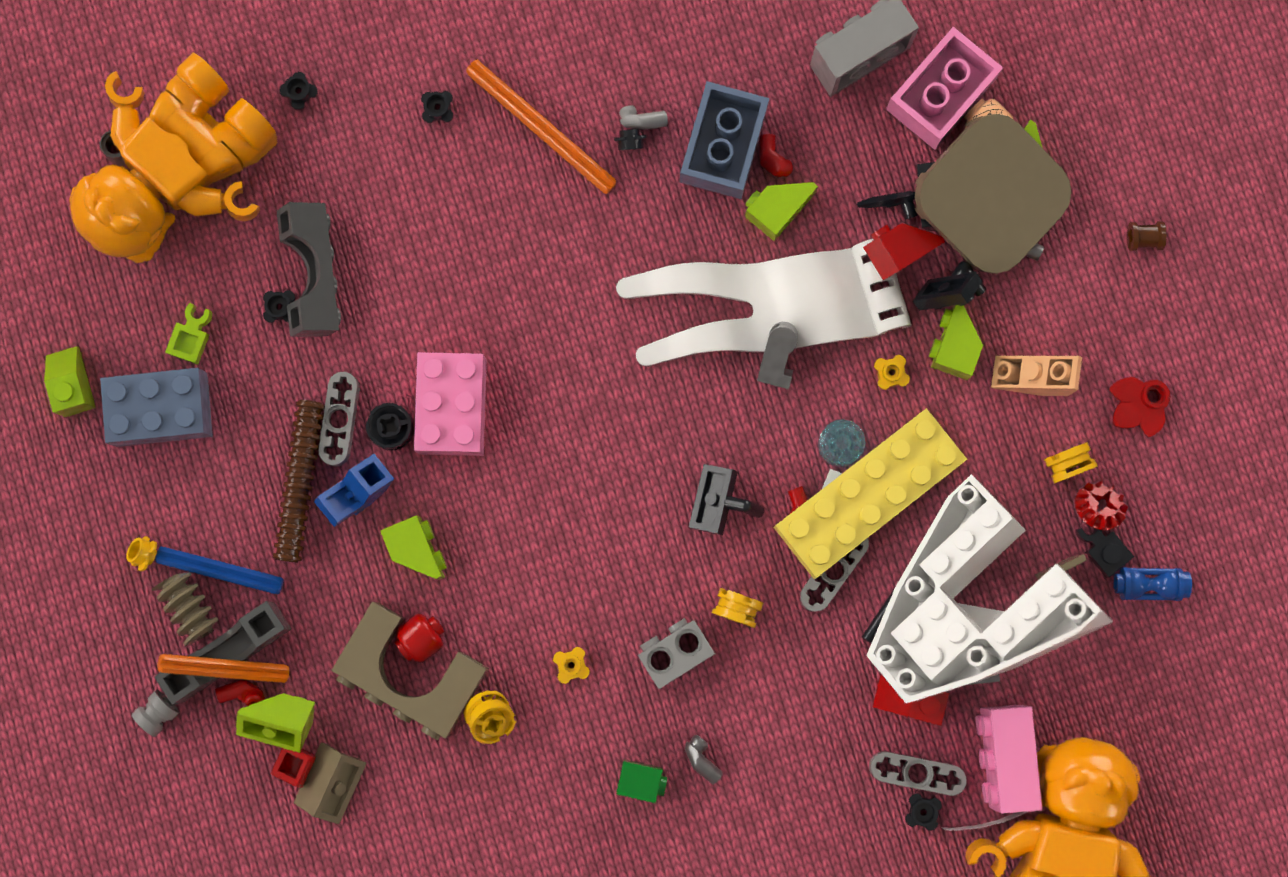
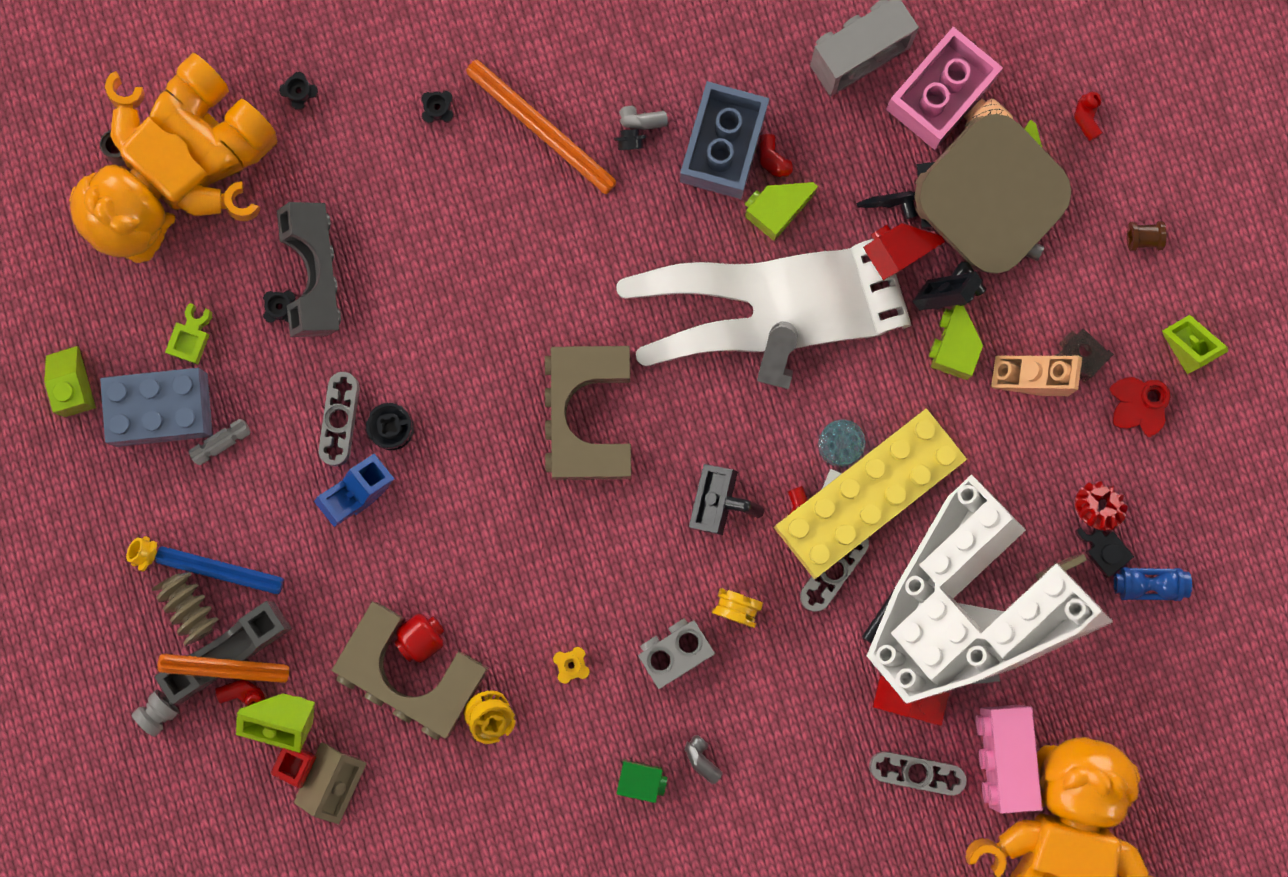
reddish brown piece [272,400,325,563] -> none
lime slope [380,515,447,580] -> none
bright pink brick [414,352,487,456] -> none
yellow plate [874,355,910,390] -> none
black plate [905,794,942,831] -> none
white sticker [941,811,1028,830] -> none
yellow wheel [1044,442,1098,484] -> none
none -> light grey axle [189,419,251,465]
none -> dark tan arch [545,346,631,480]
none -> clear smoke brick [1056,328,1114,382]
none -> red arm [1074,91,1103,142]
none -> lime slope [1162,315,1228,374]

